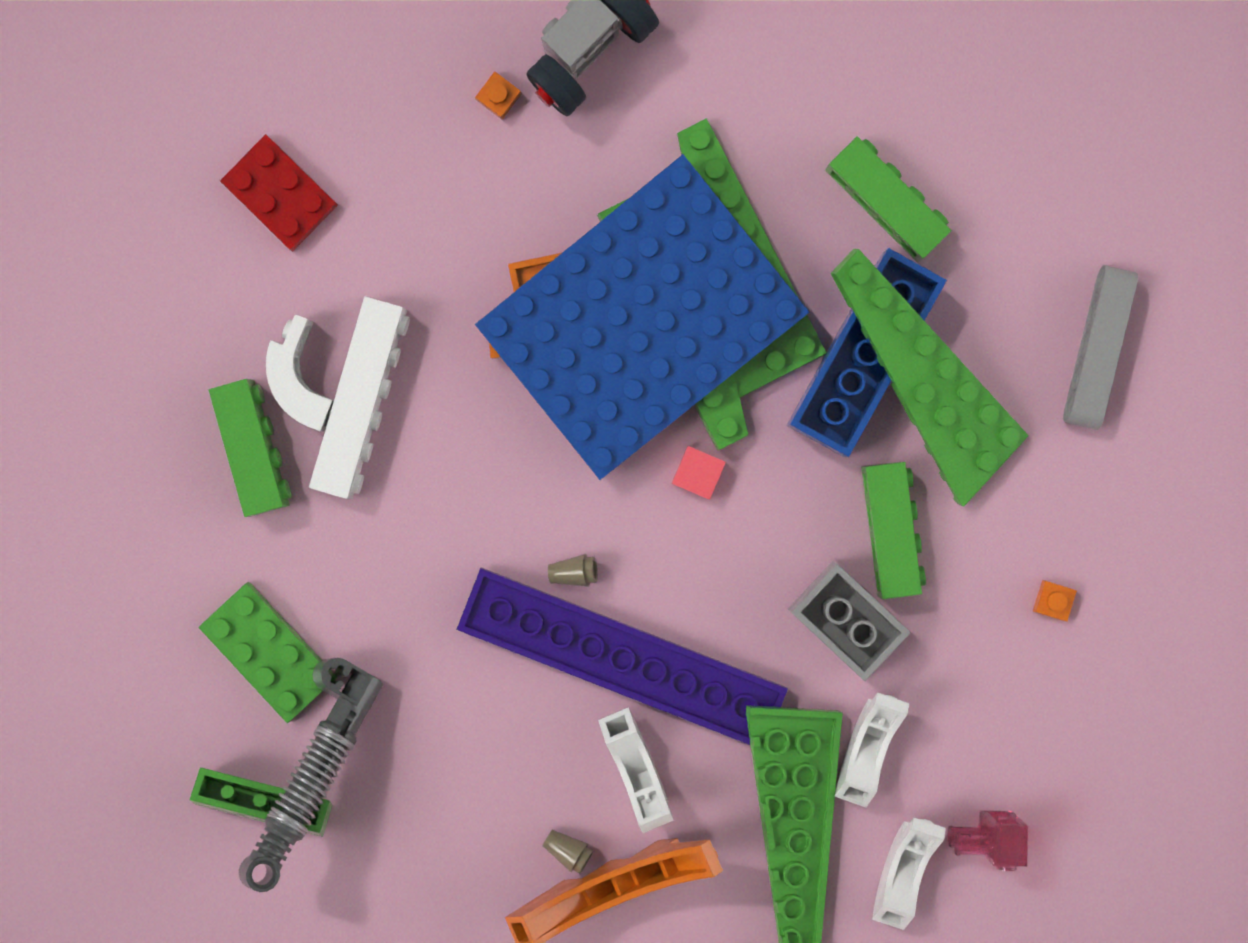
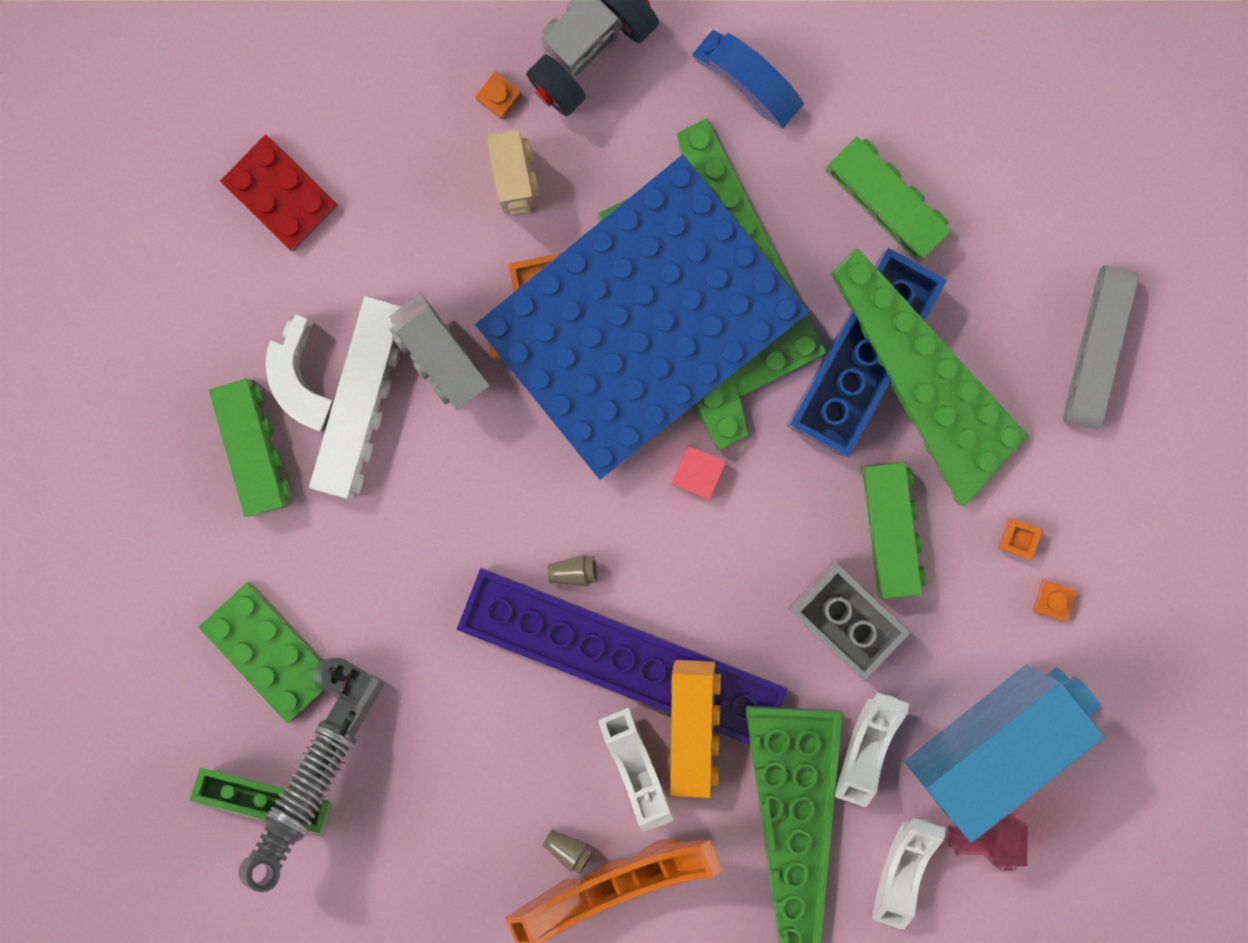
none -> light grey brick [389,293,489,410]
none -> tan brick [486,129,541,216]
none -> light orange brick [670,660,721,799]
none -> blue arch [692,30,804,129]
none -> dark azure brick [903,664,1105,843]
none -> orange plate [998,517,1043,561]

